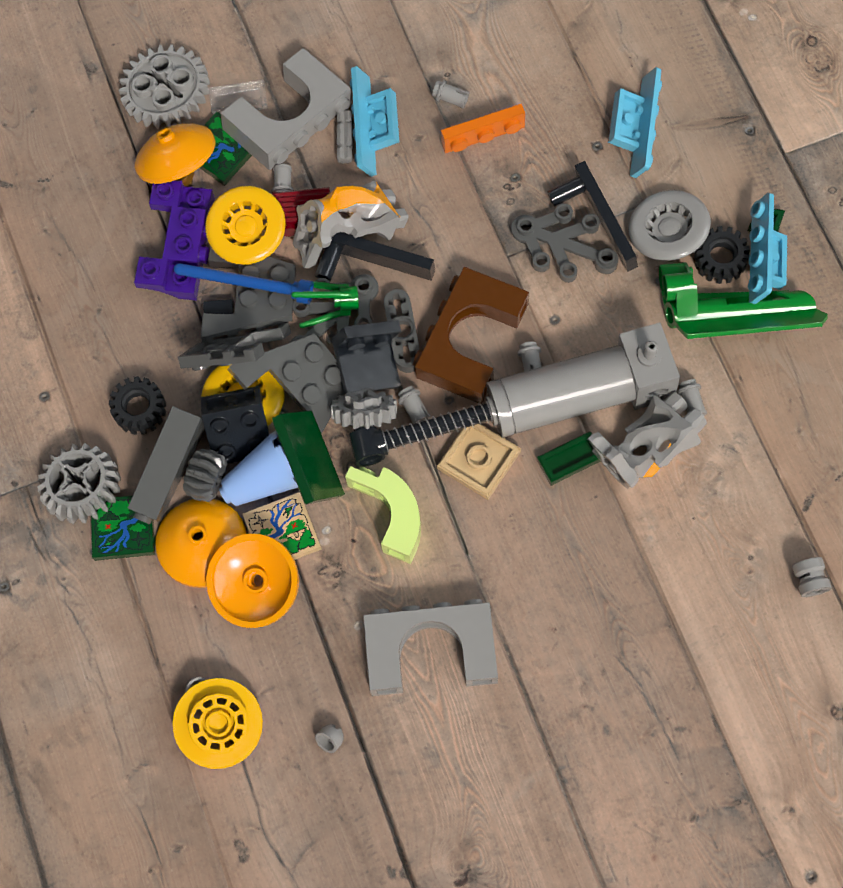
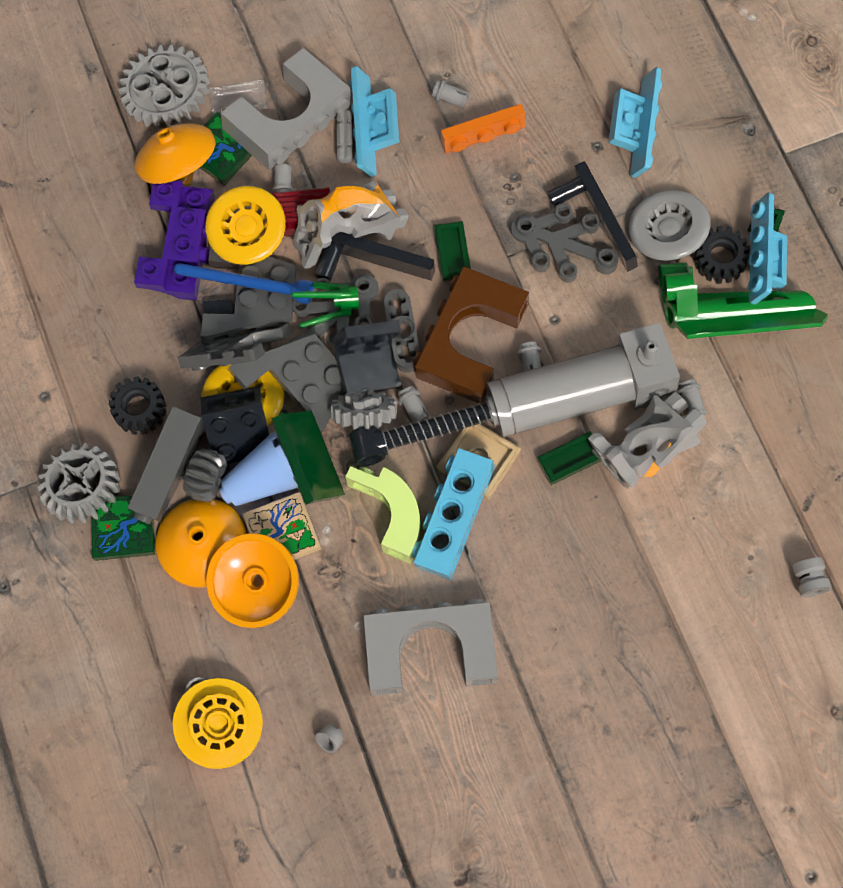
none -> medium azure brick [412,448,495,581]
none -> dark green tile [434,221,471,281]

